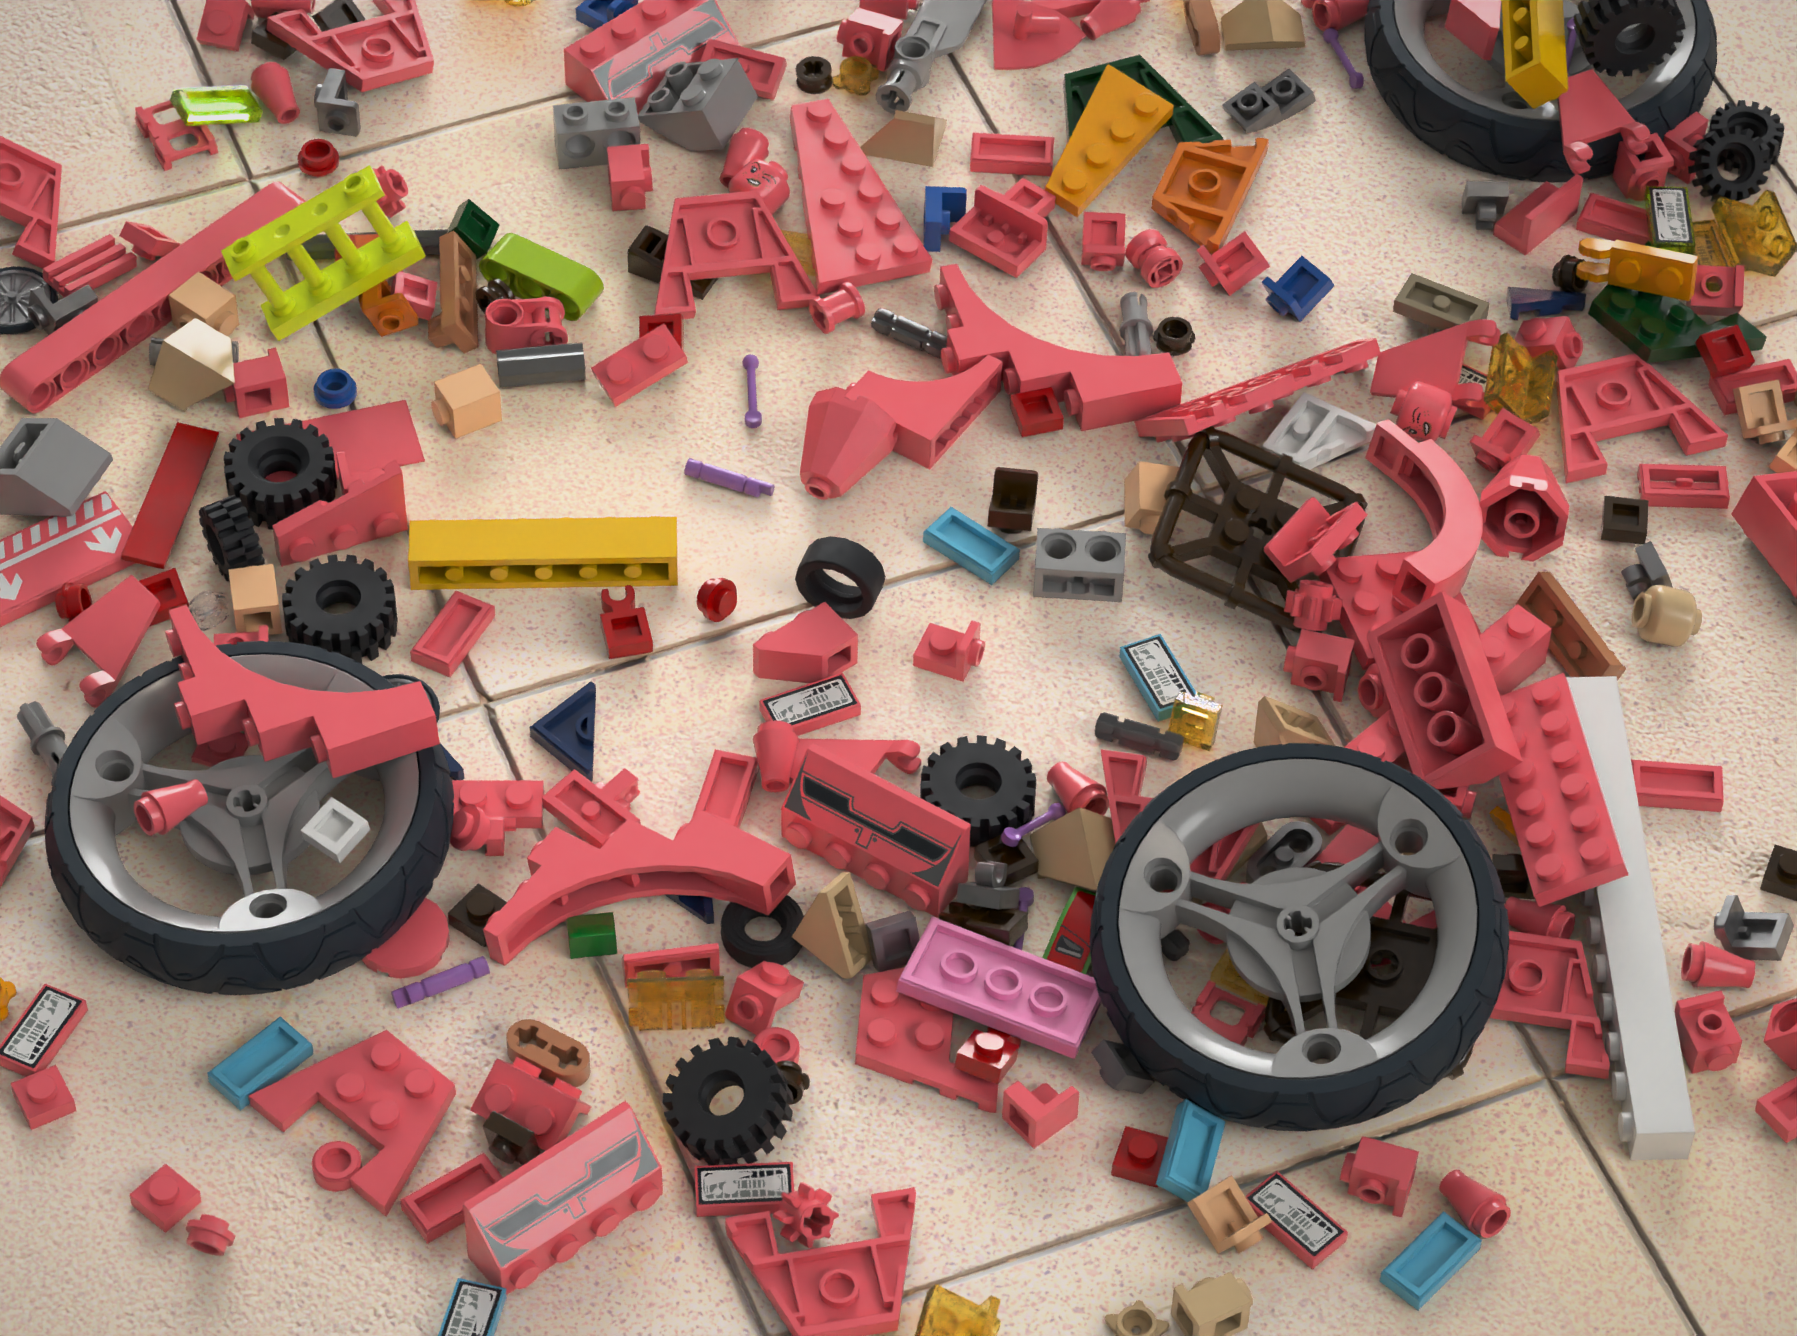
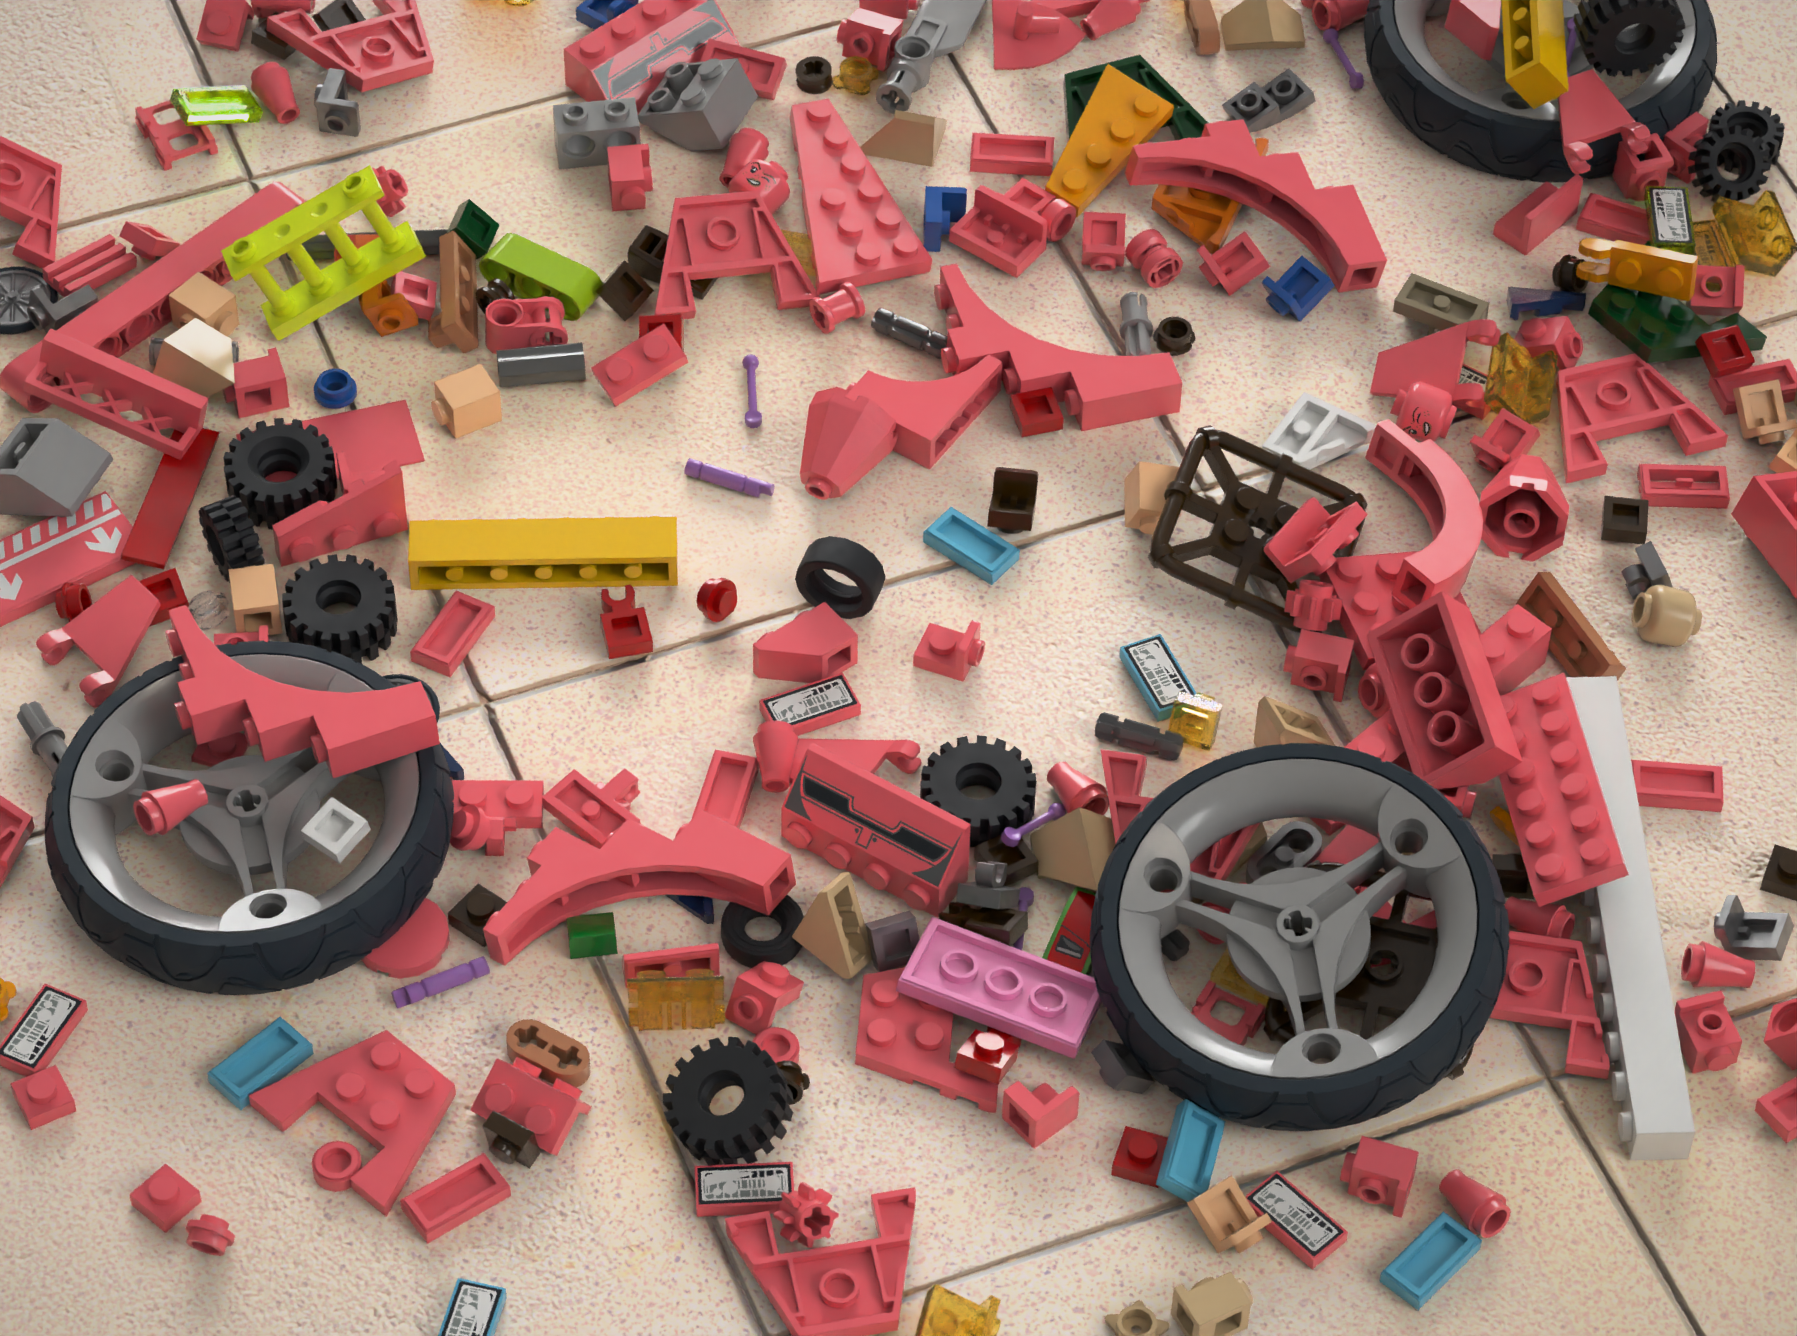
red plate [298,139,339,177] -> none
coral slope [463,1101,663,1295] -> none
dark blue tile [529,681,596,782] -> none
light grey brick [1033,528,1126,602] -> none
coral wing [1134,338,1381,442] -> none
flat silver tile [1461,181,1509,230] -> none
none -> coral fence [22,329,209,460]
none -> dark brown plate [595,260,654,321]
none -> coral tile [1041,199,1076,242]
none -> coral arch [1125,119,1387,292]

